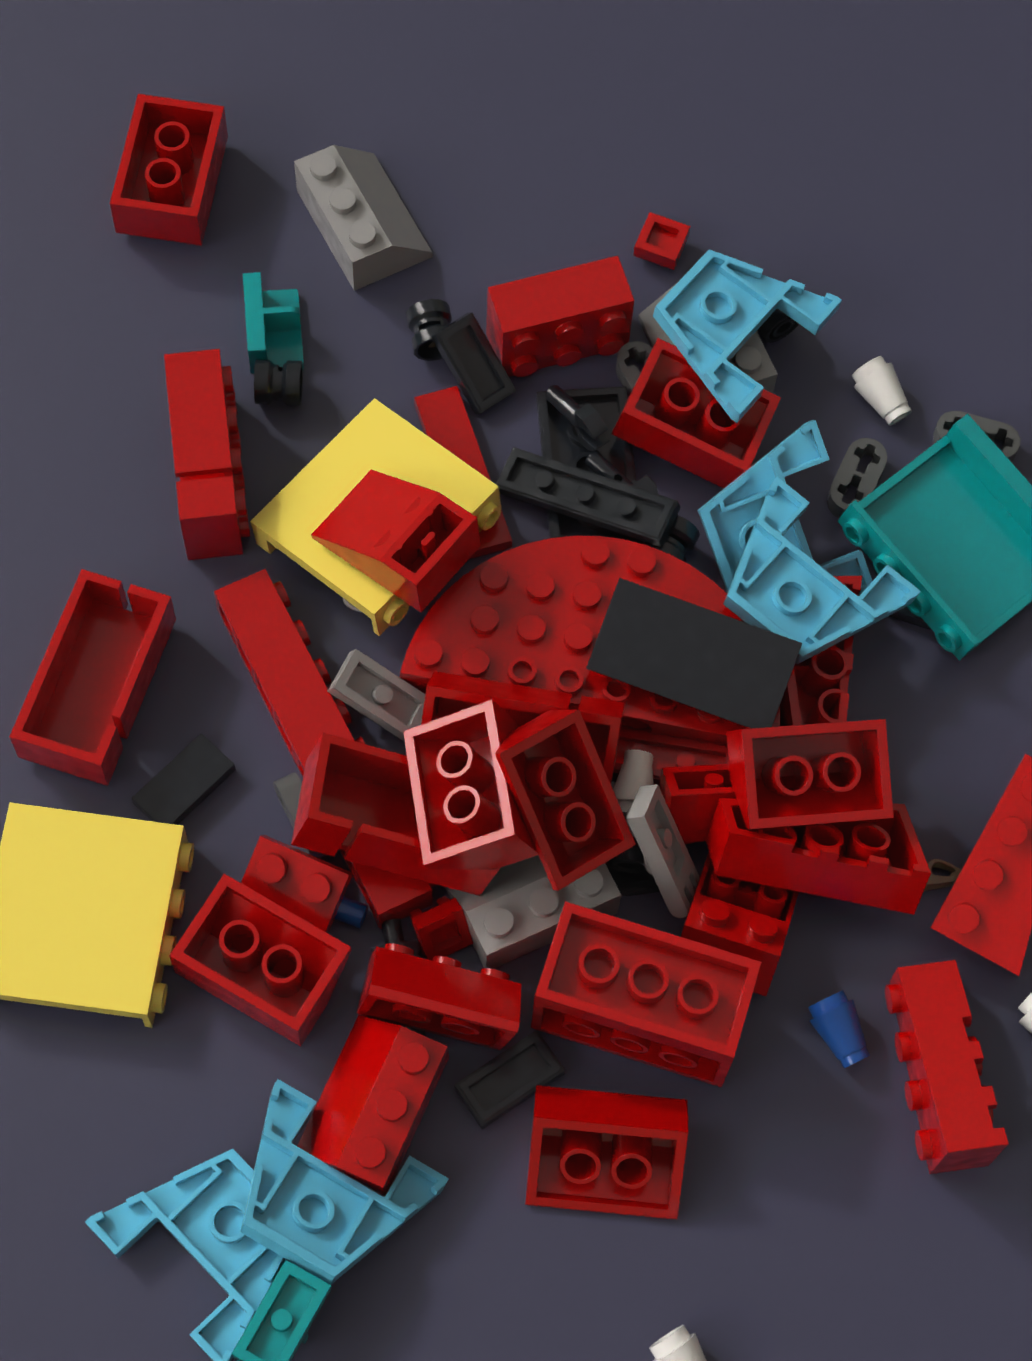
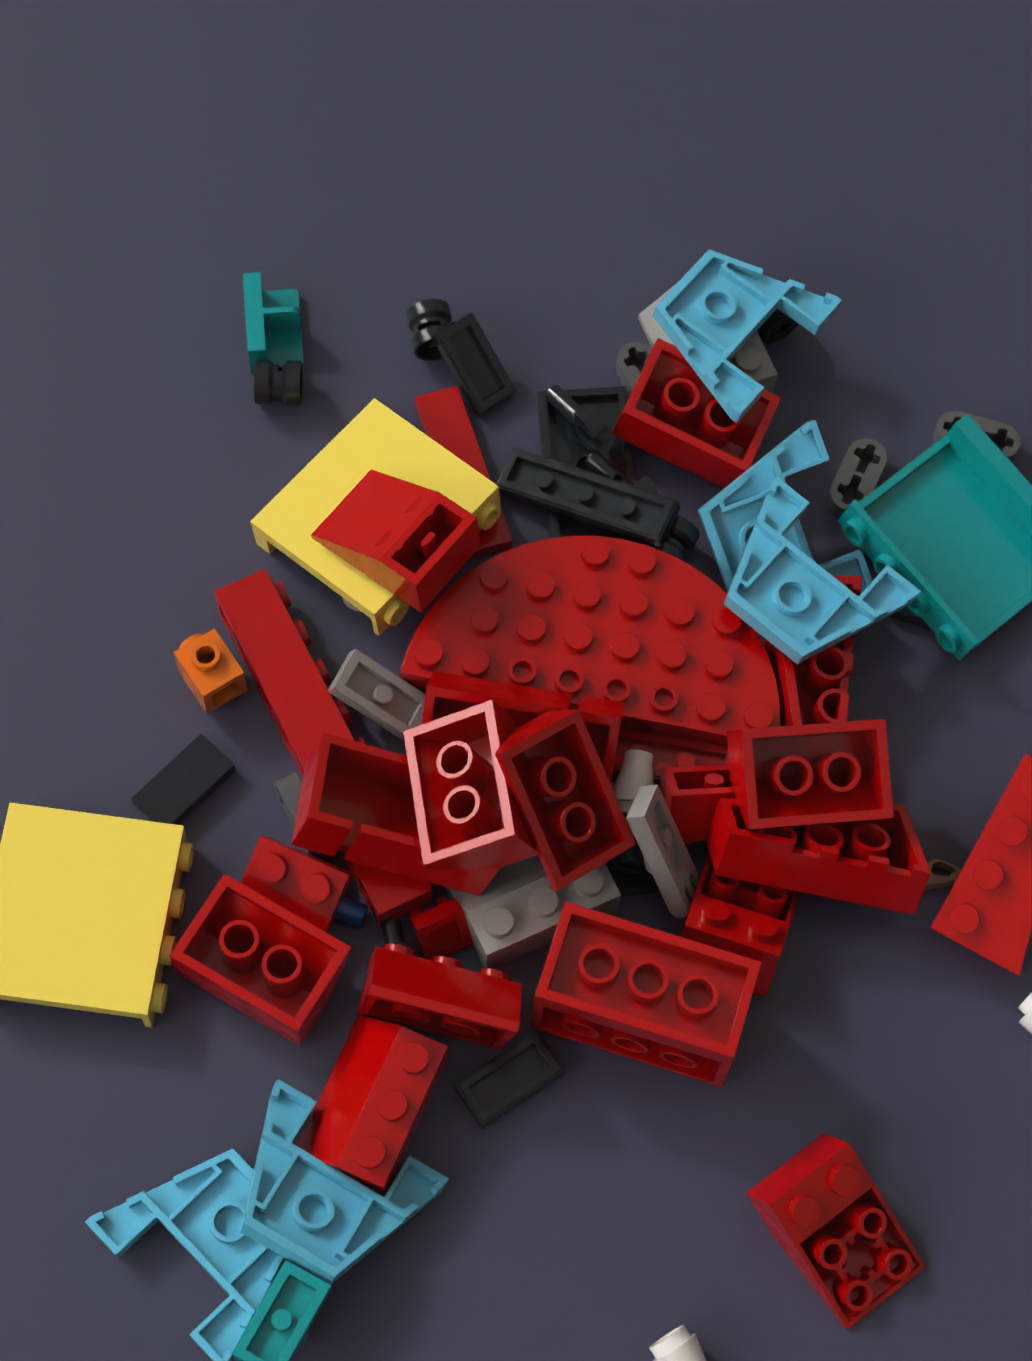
red piece [9,569,176,786] -> none
red brick [110,94,228,246] -> none
red piece [164,349,250,560] -> none
light grey slope [294,145,433,291] -> none
red brick [486,255,635,377] -> none
red slope [525,1085,688,1220] -> none
black tile [586,578,802,728] -> none
red plate [633,212,691,270] -> none
blue cone [808,990,870,1068] -> none
white cone [852,356,912,426] -> none
red wedge [885,960,1009,1174] -> none
none -> orange brick [173,628,248,714]
none -> red slope [746,1133,926,1330]

